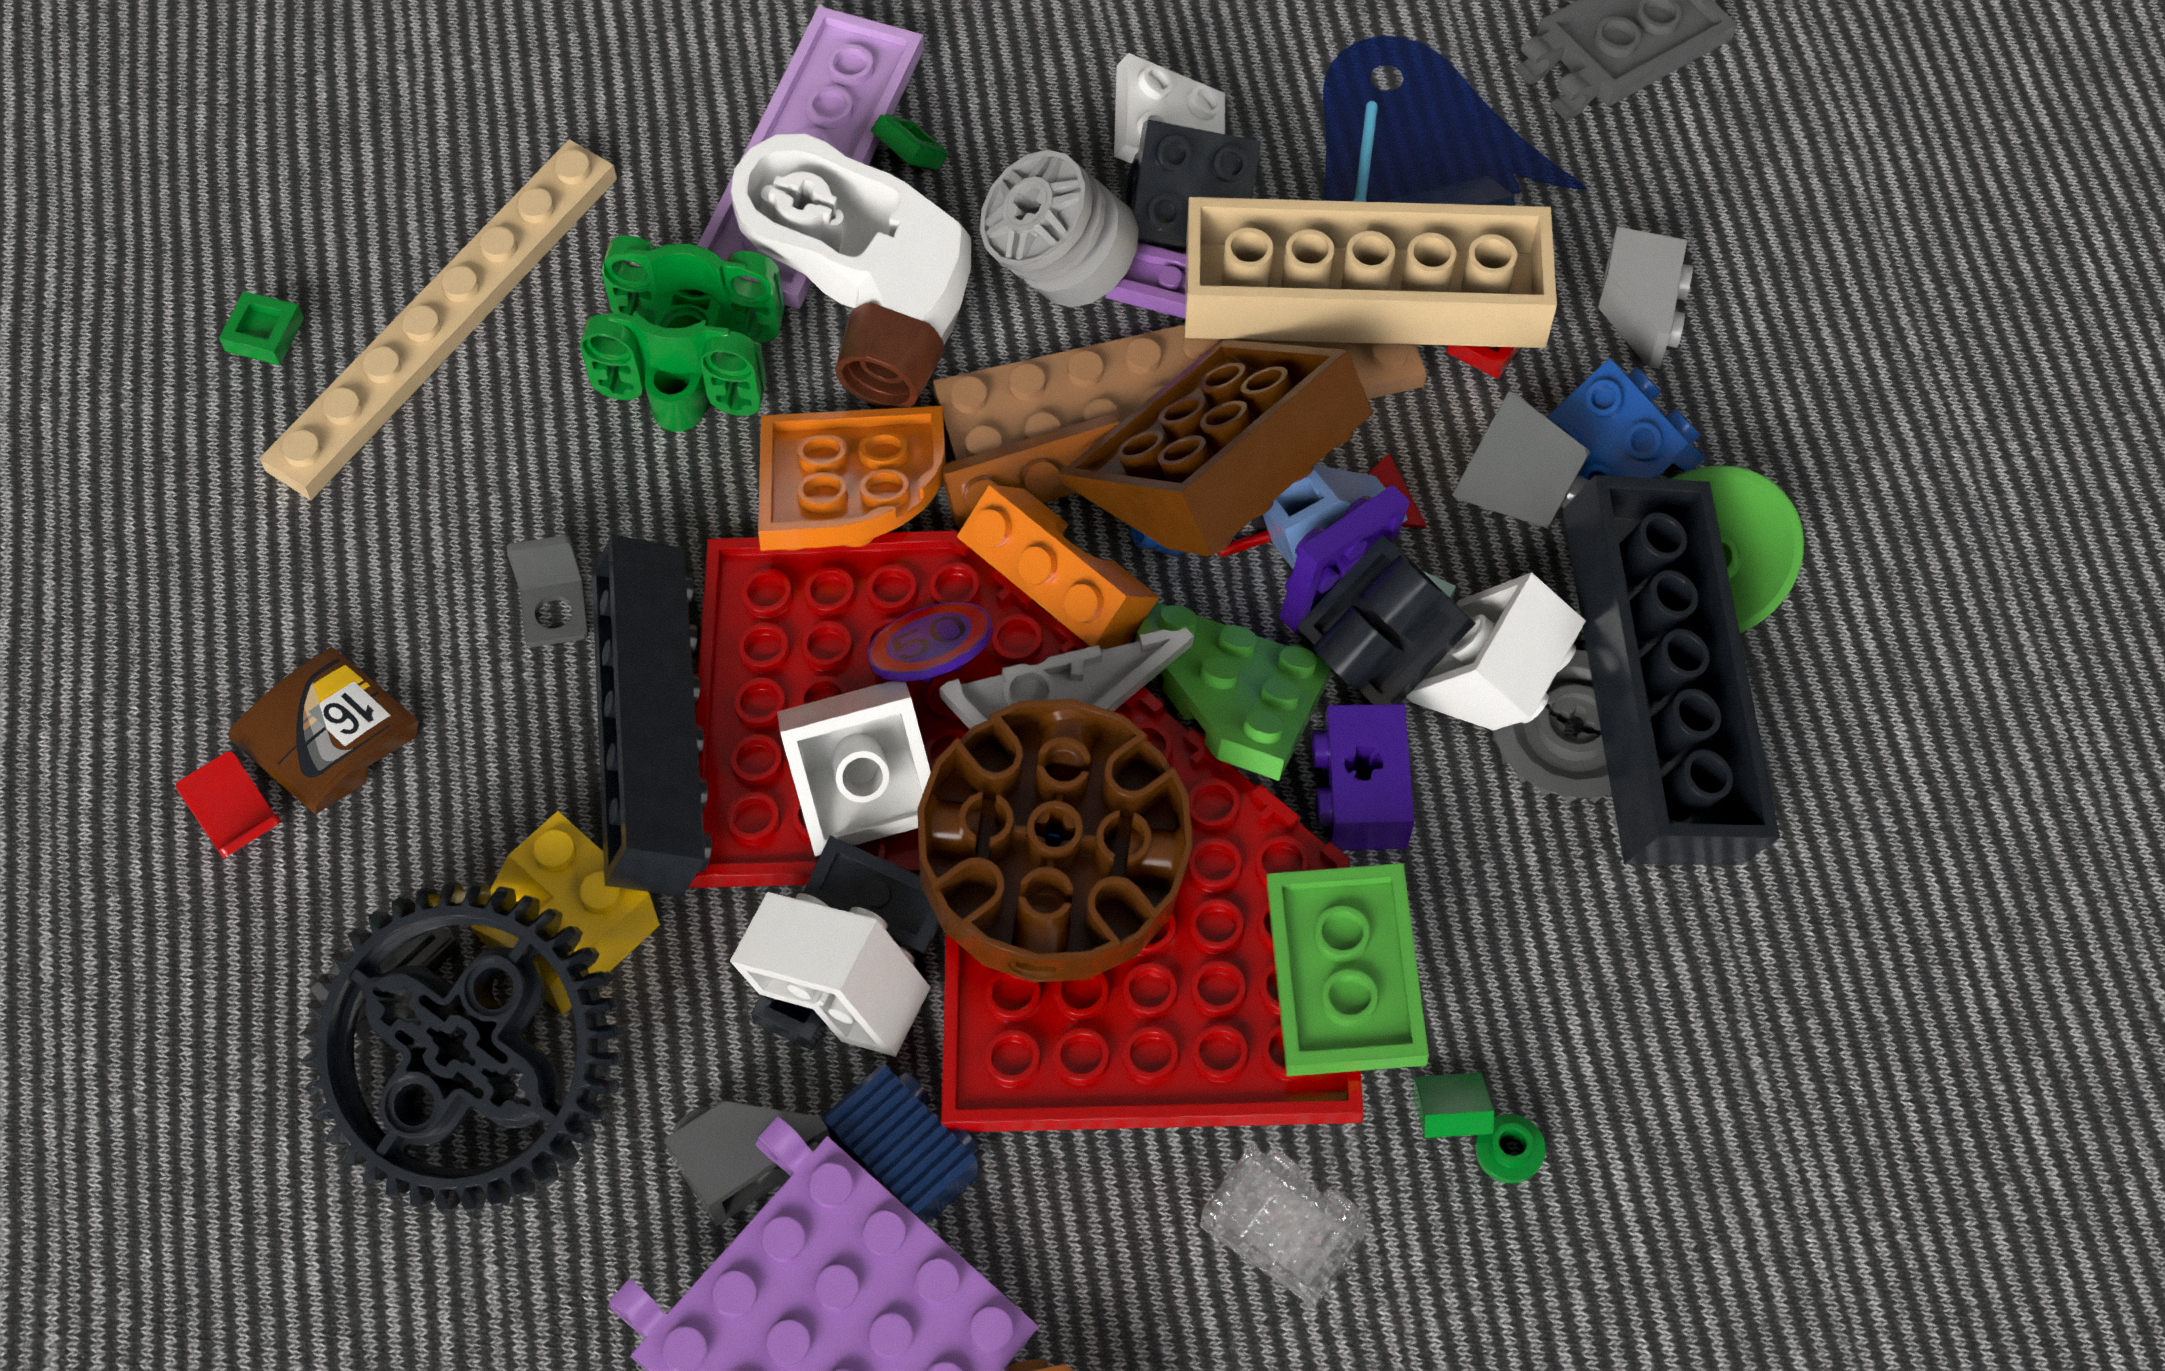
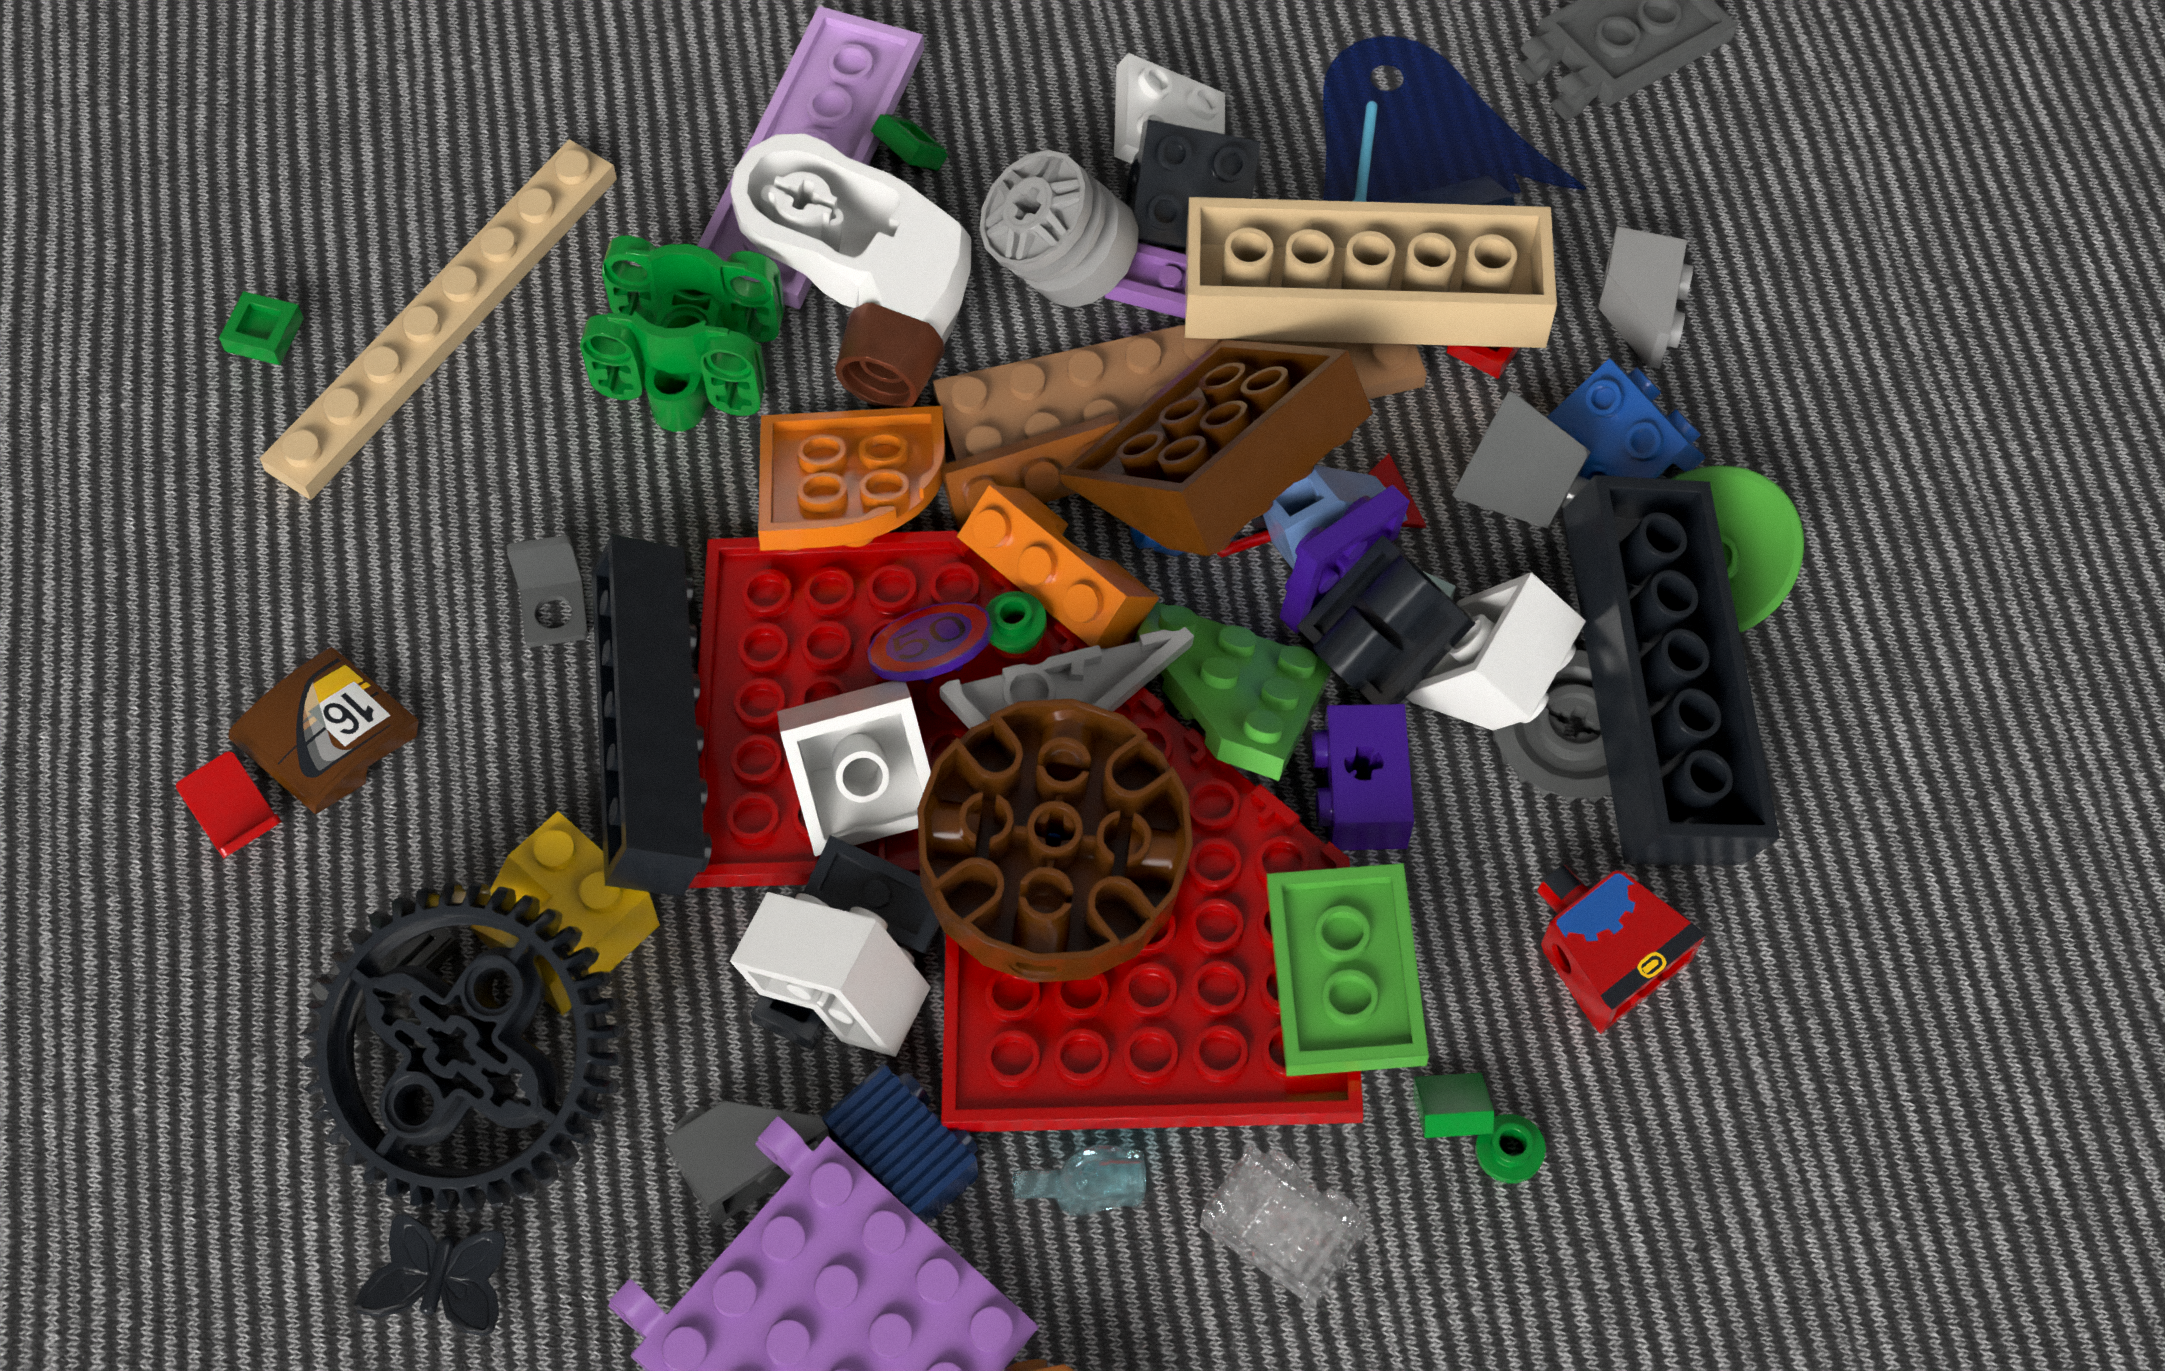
none -> black piece [354,1214,507,1337]
none -> green plate [985,591,1047,654]
none -> clear light blue piece [1013,1144,1146,1217]
none -> red torso [1537,865,1705,1034]

